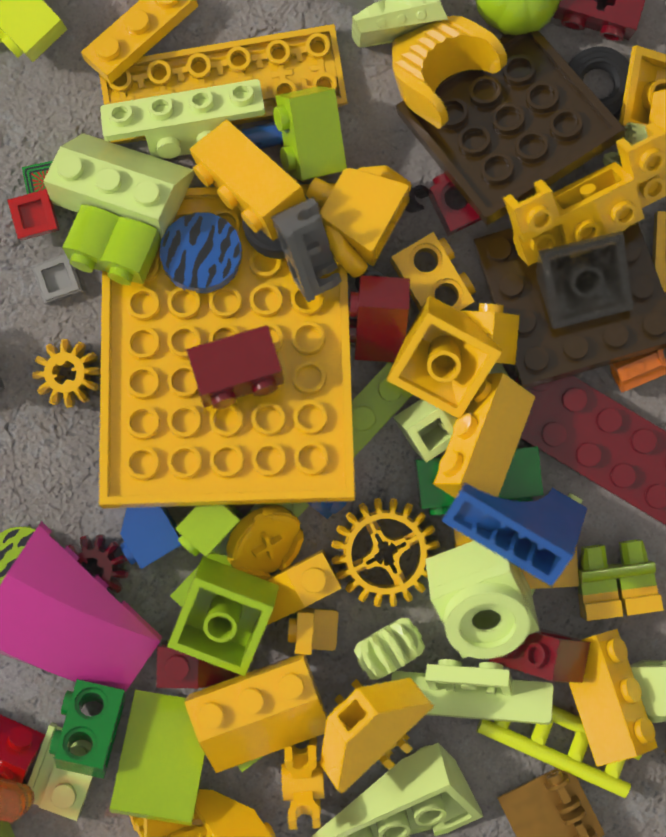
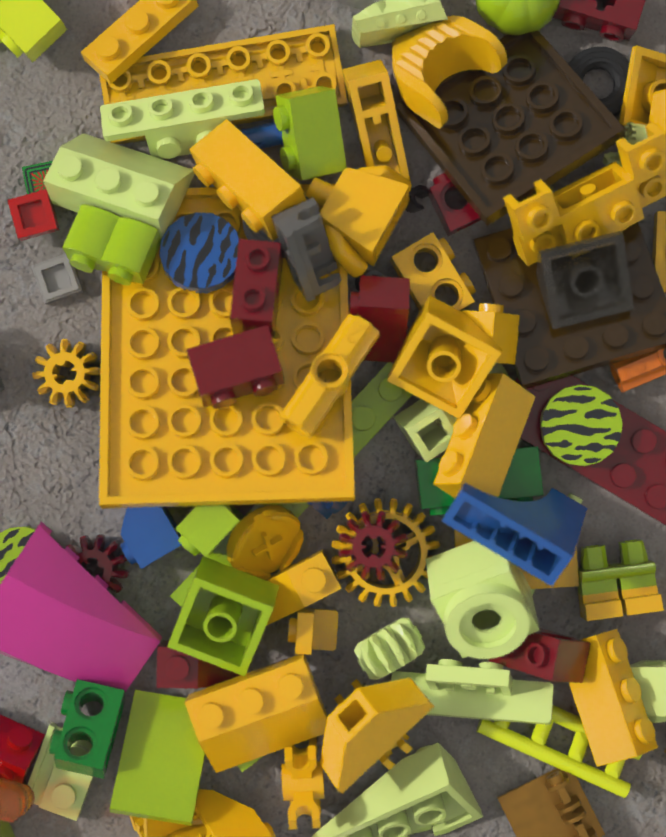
none -> dark red brick [230,239,283,338]
none -> yellow piece [279,314,380,439]
none -> dark red gear [339,511,408,581]
none -> yellow slope [342,59,412,187]
none -> lime tile [540,385,623,466]

